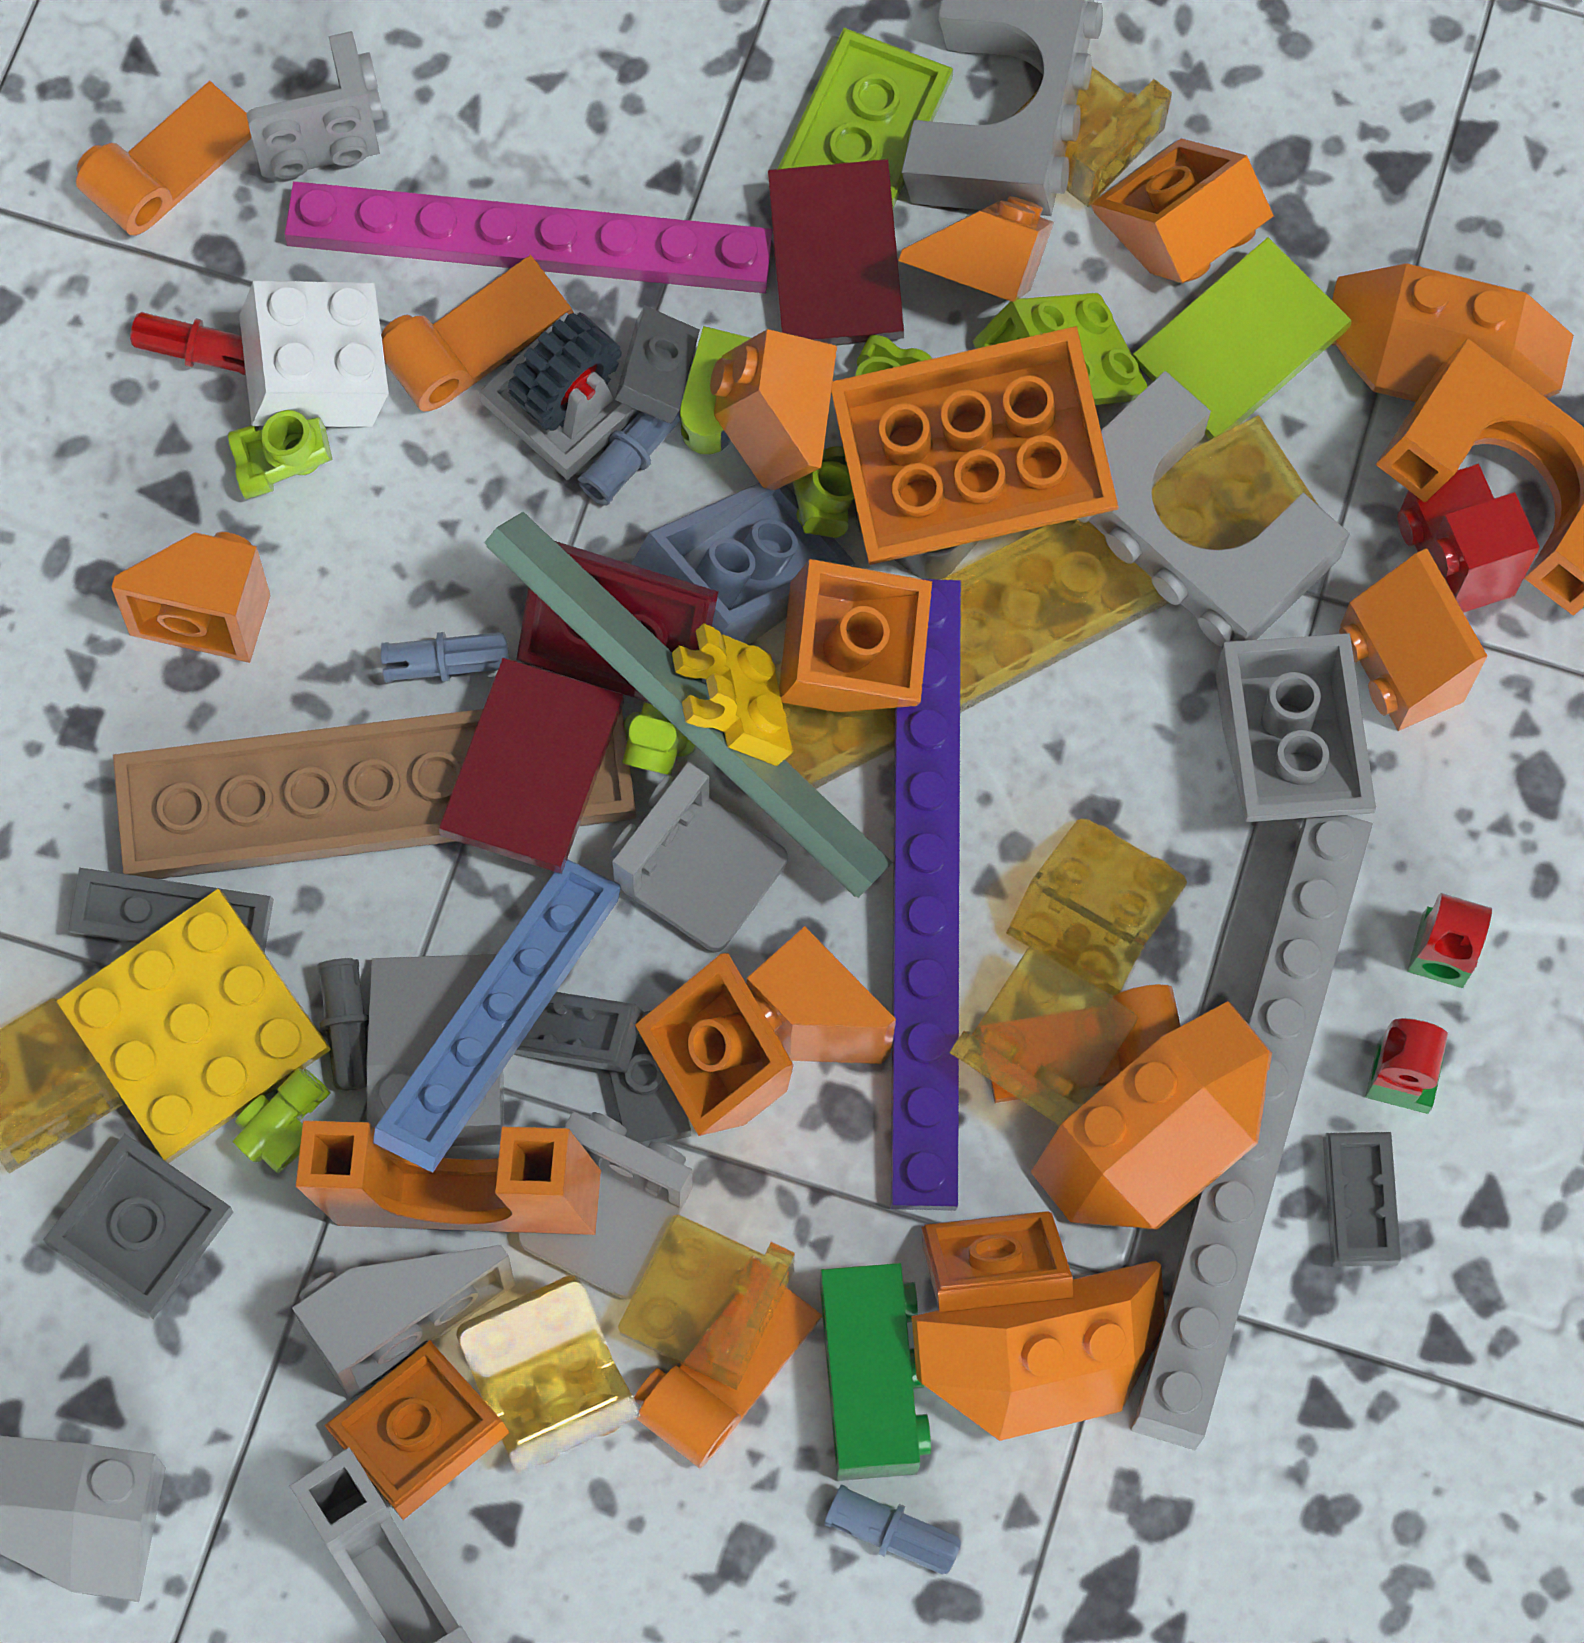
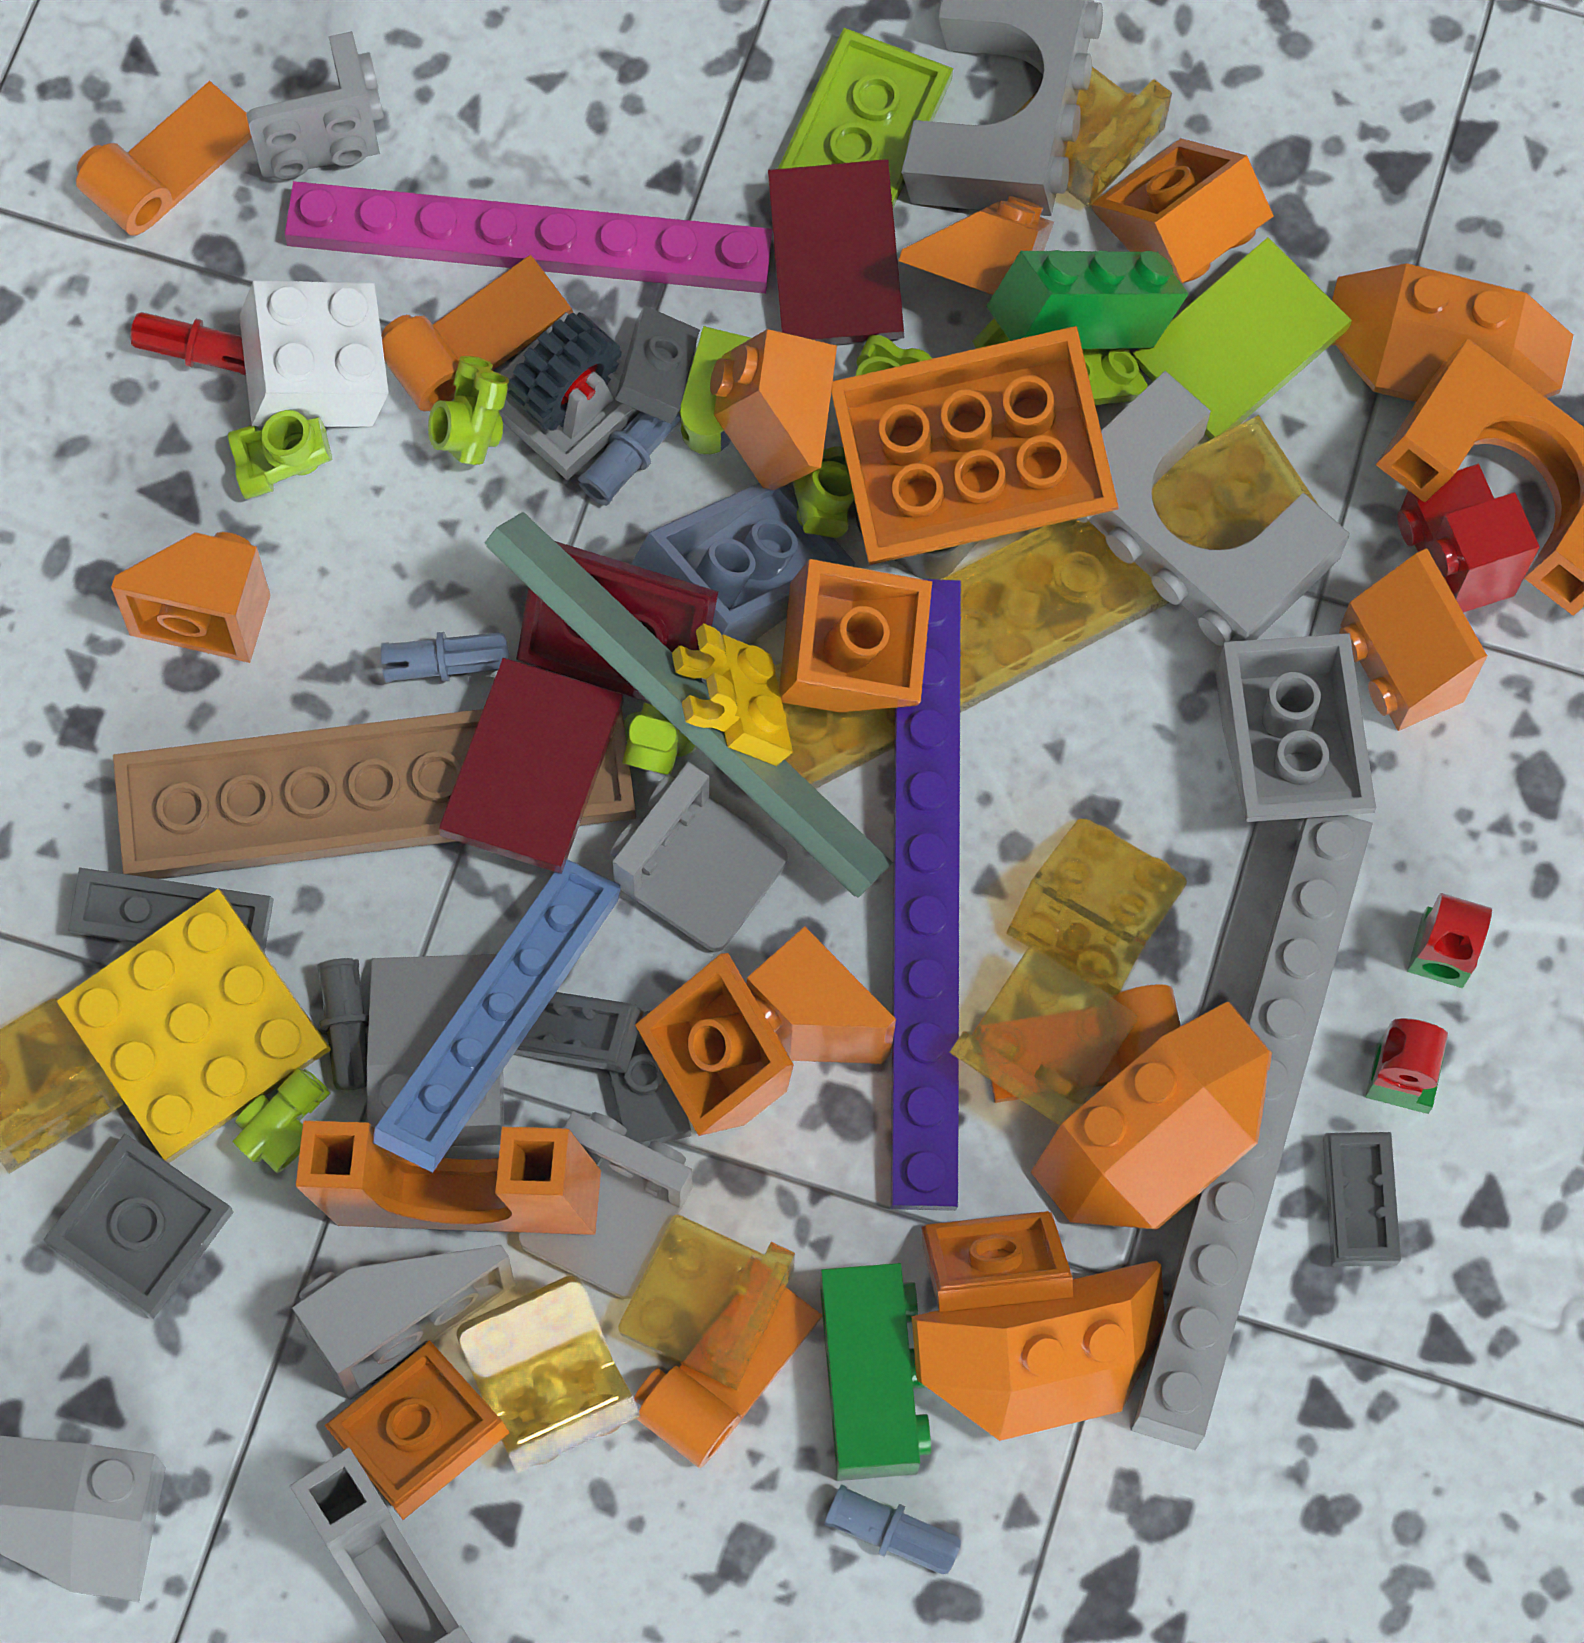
none -> lime plate [428,356,509,465]
none -> green brick [986,250,1189,349]

